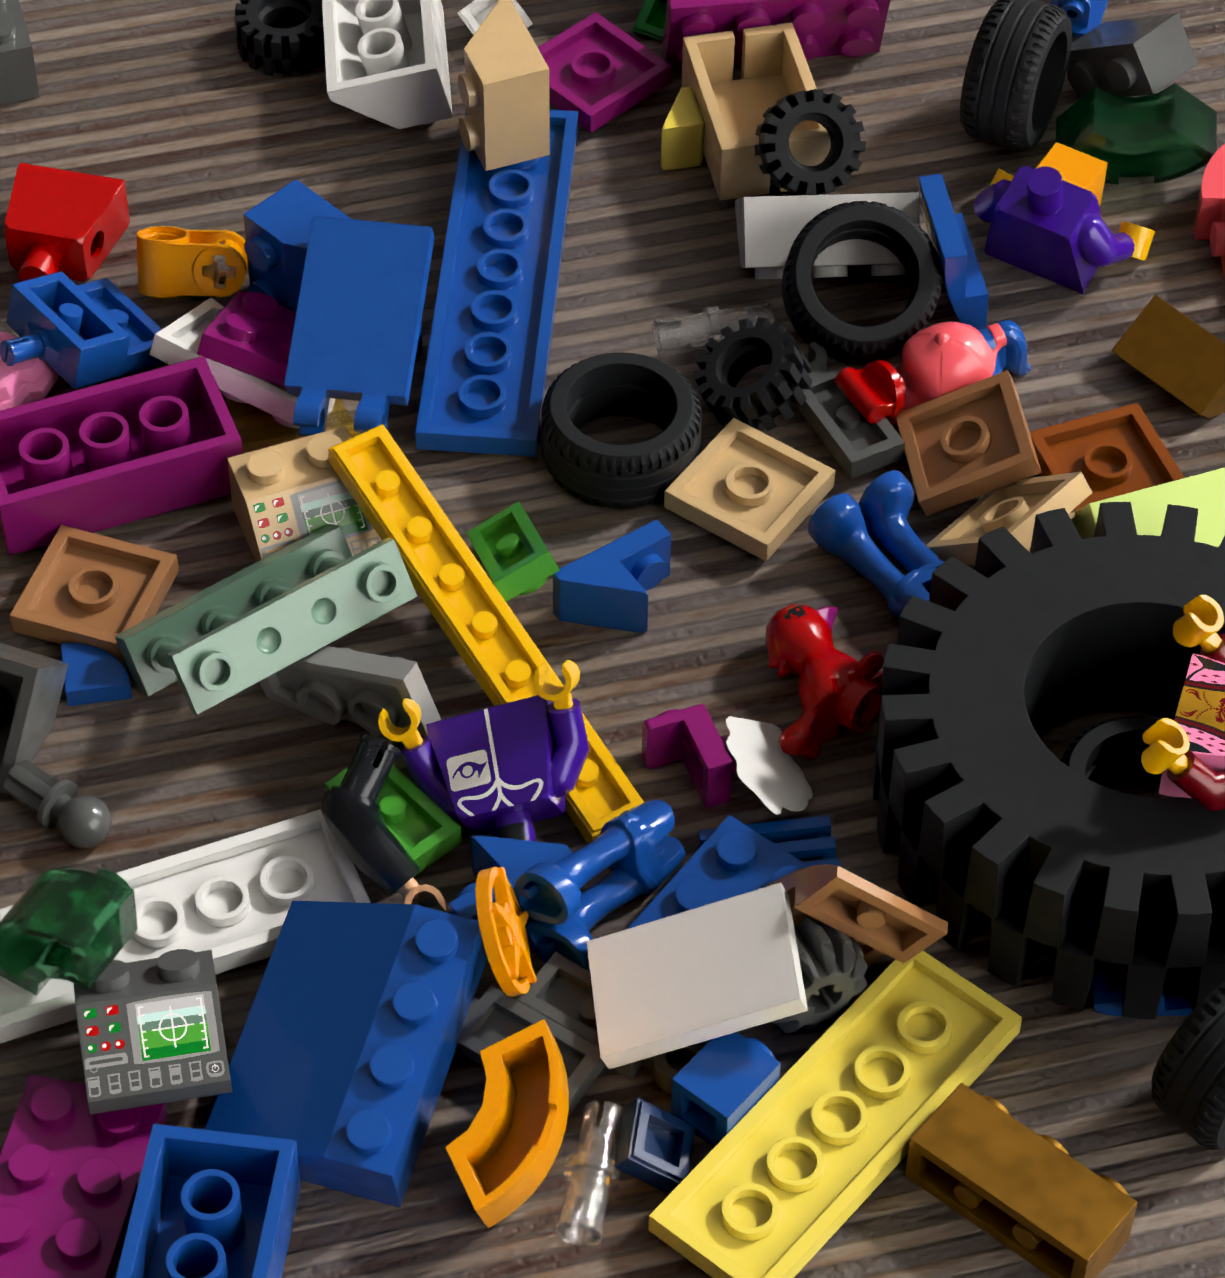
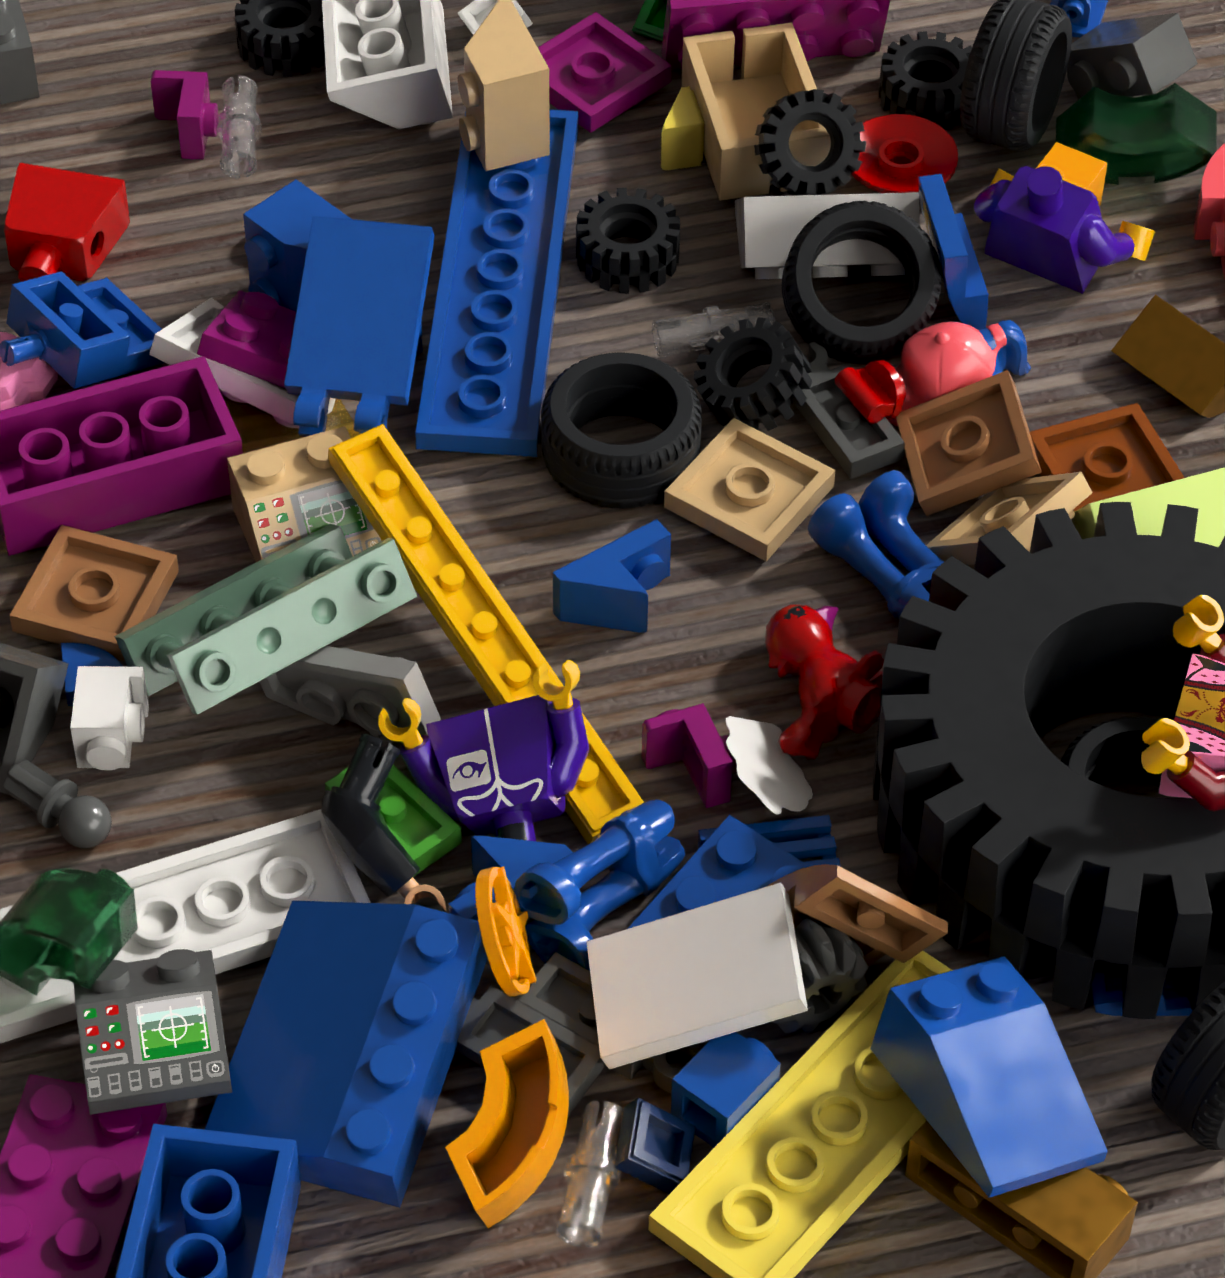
light orange piece [136,226,248,298] -> none
bright green plate [466,501,560,602] -> none
none -> white brick [70,666,149,771]
none -> magenta bracket [150,70,218,160]
none -> clear pin [217,76,262,179]
none -> black tyre [576,188,680,294]
none -> red dish [851,114,958,193]
none -> slope [870,956,1108,1198]
none -> black tyre [879,31,972,130]

